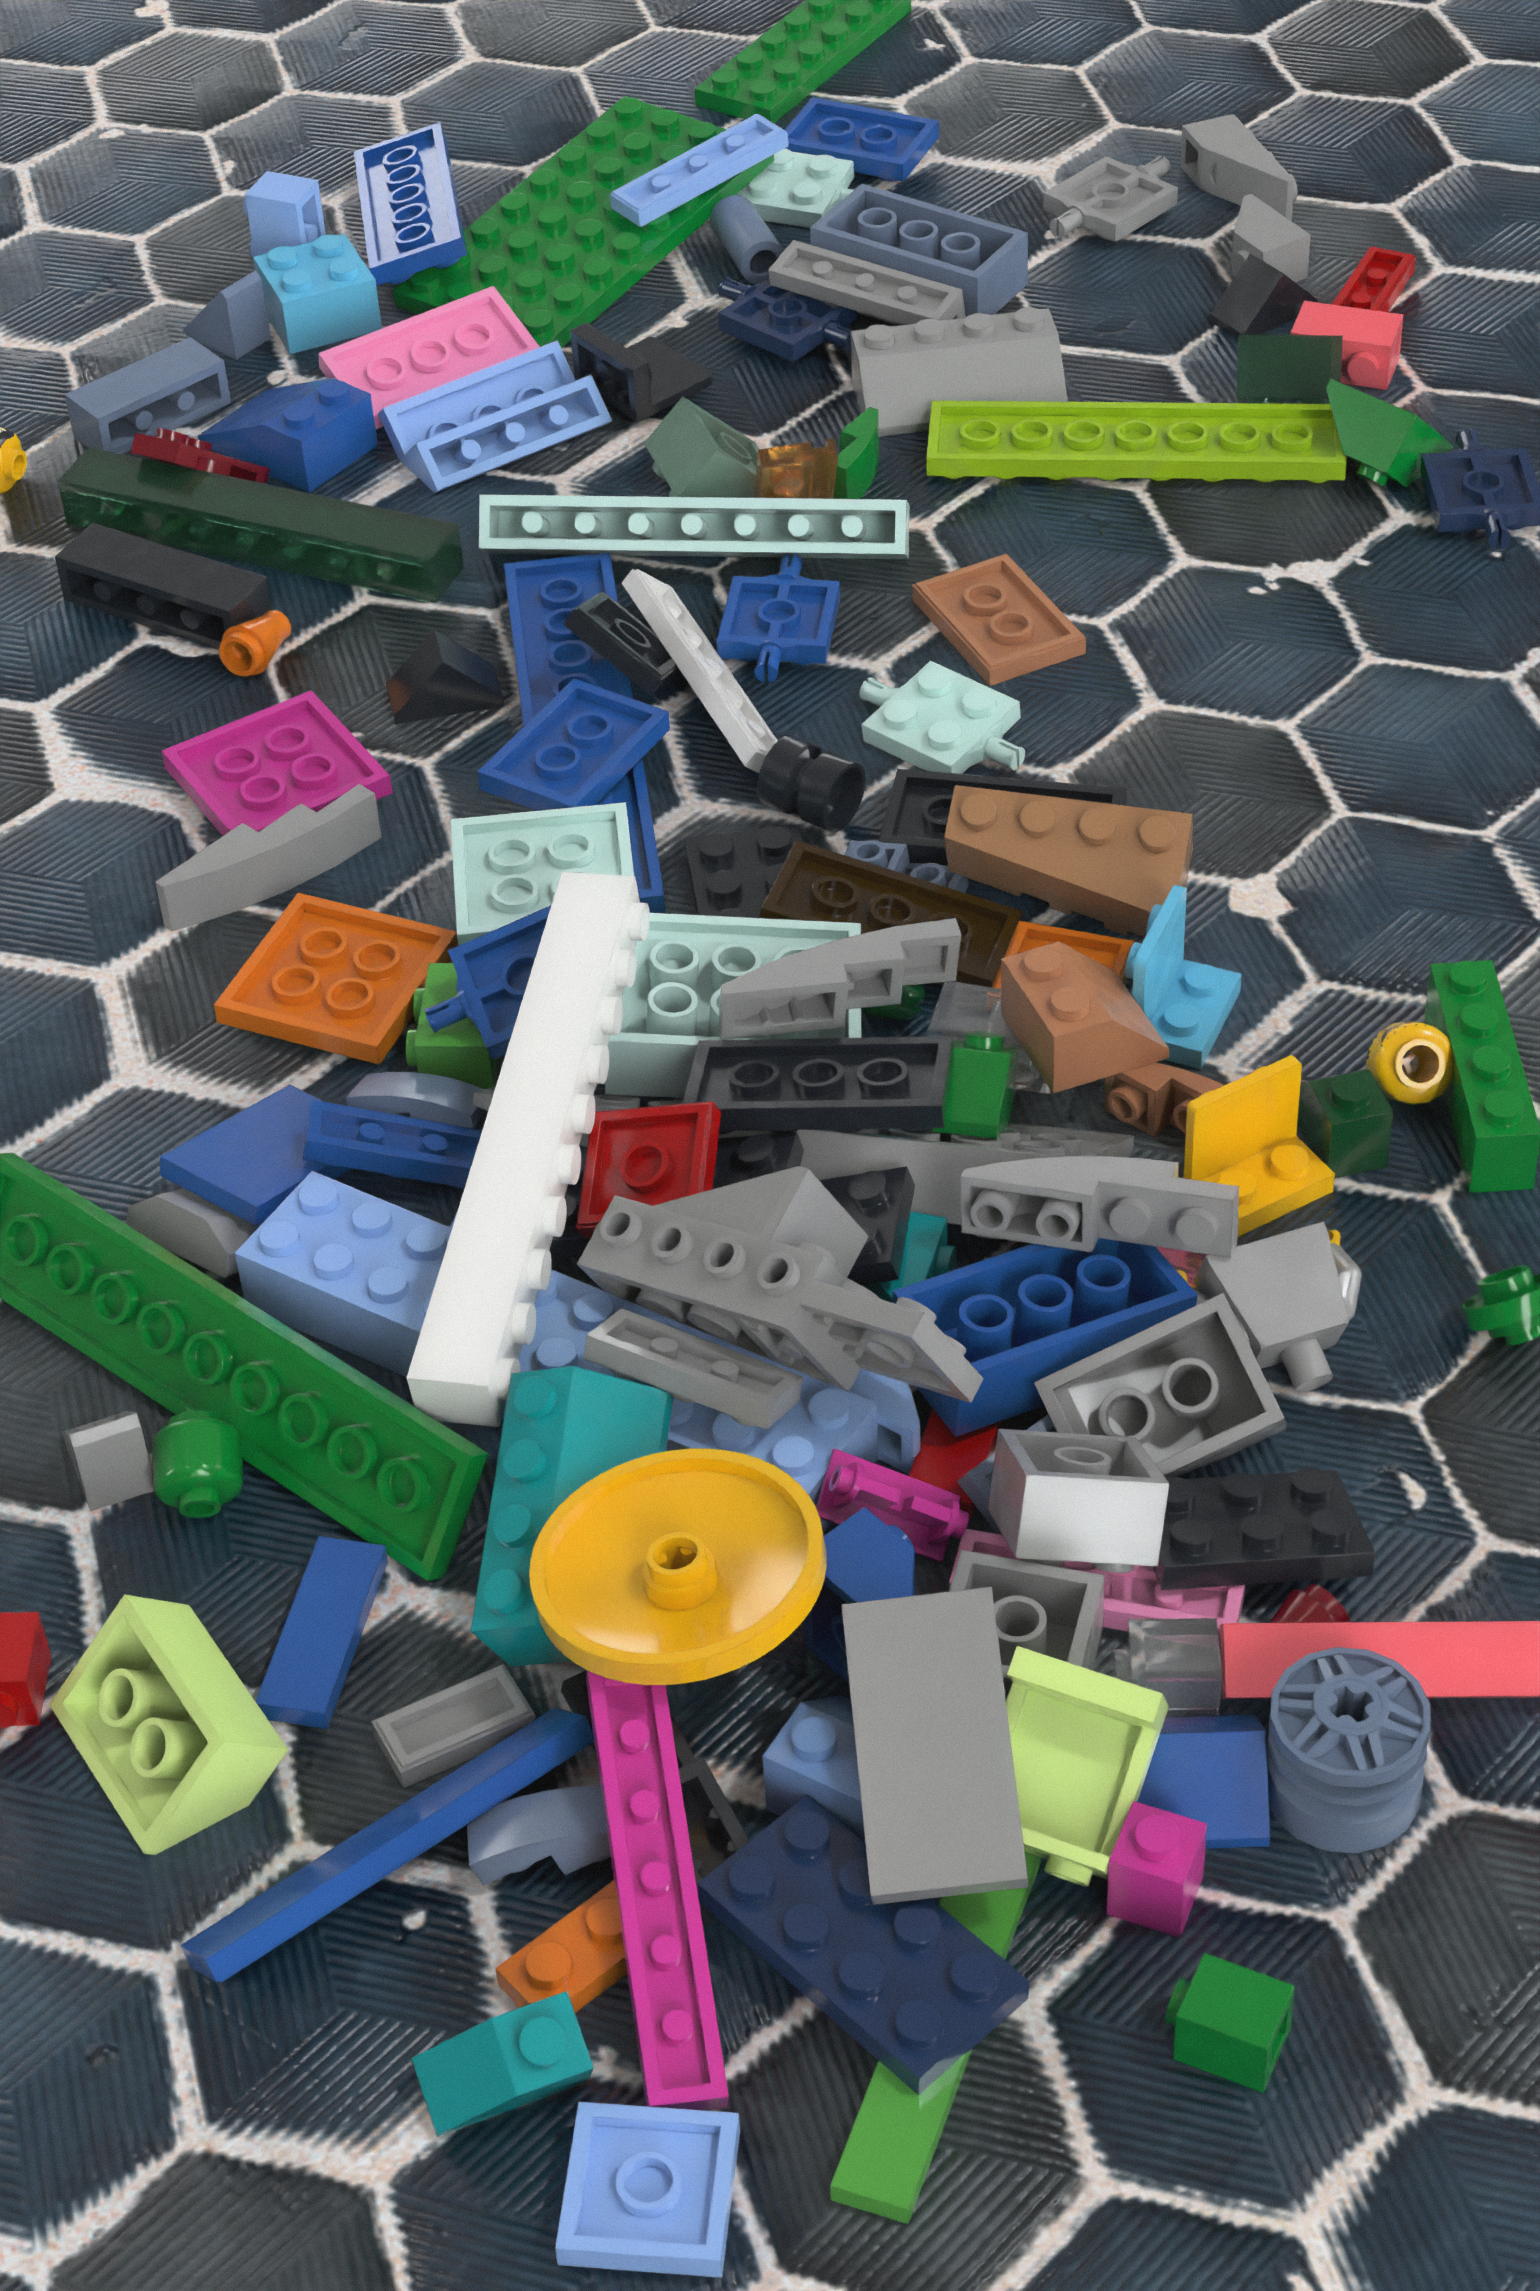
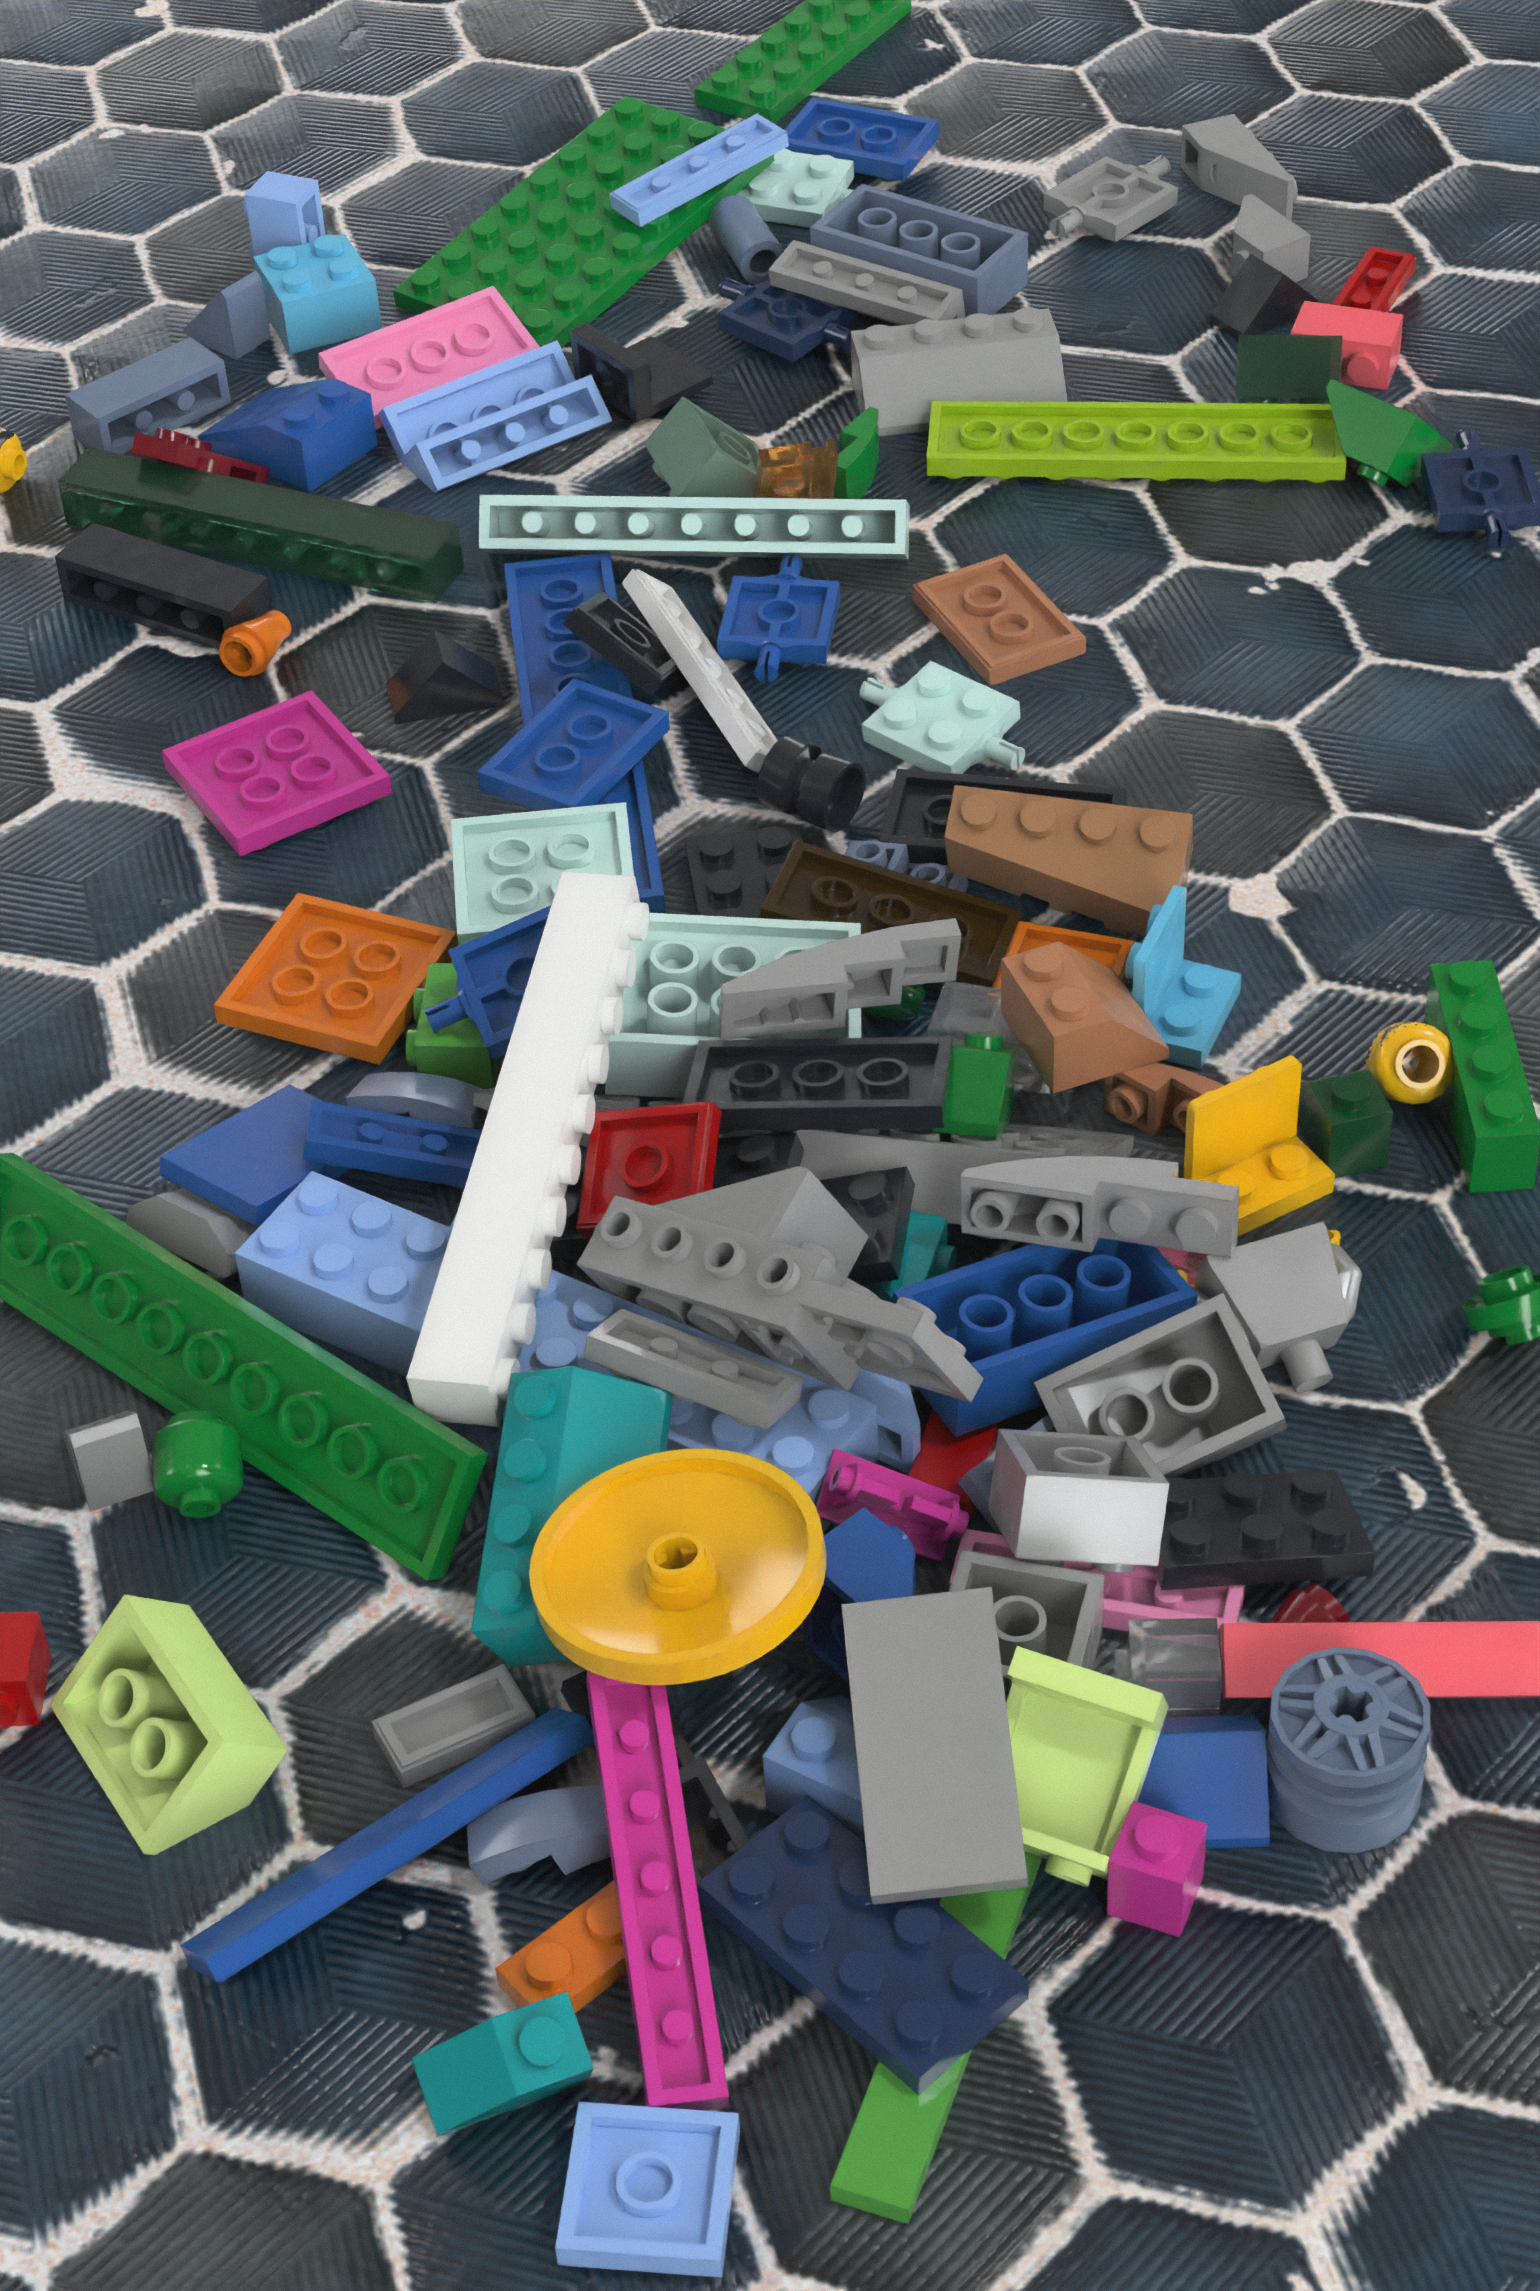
light grey slope [155,784,382,931] -> none
blue tile [255,1536,388,1729] -> none
plate [354,122,467,286] -> none
green brick [1165,1953,1295,2093] -> none

